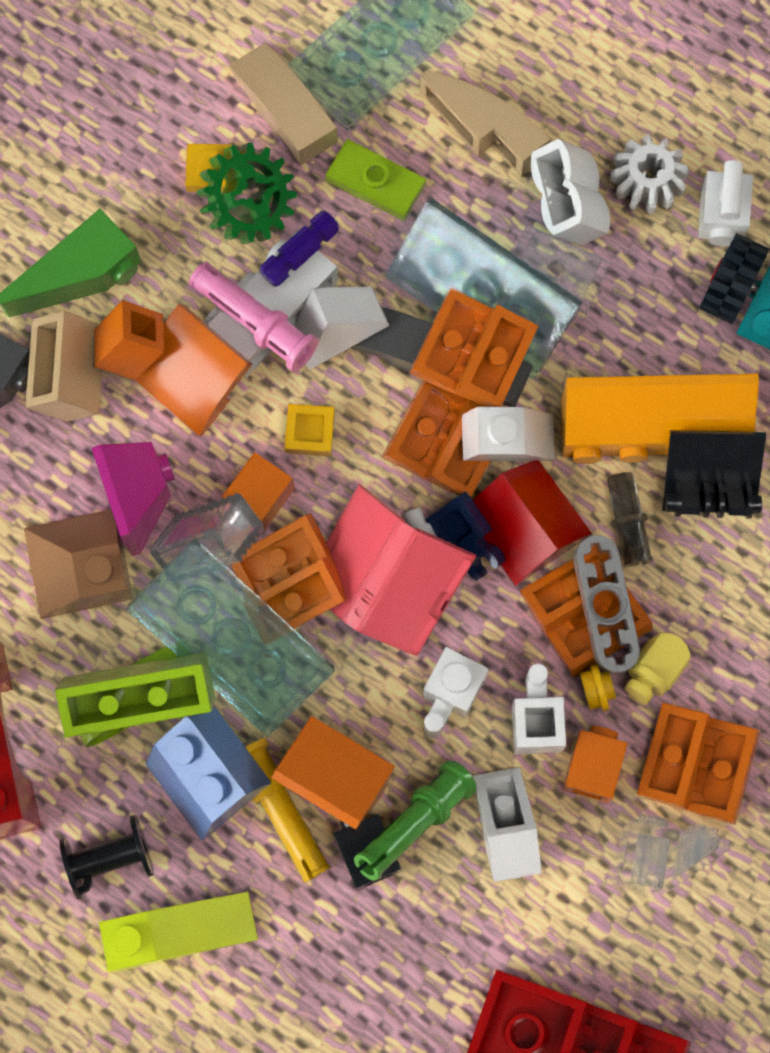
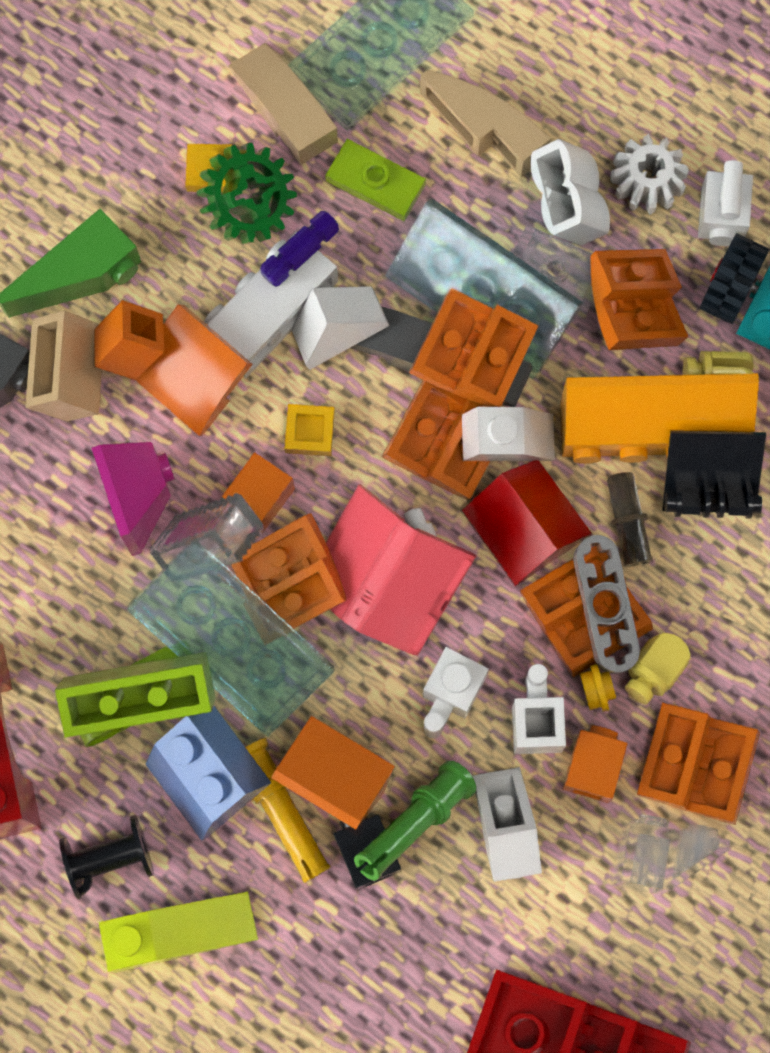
medium nougat slope [24,509,134,619] -> none
bright pink pin [189,261,319,372] -> none
dark blue plate [425,491,506,581] -> none
none -> orange slope [590,249,689,350]
none -> light yellow arm [682,351,754,375]

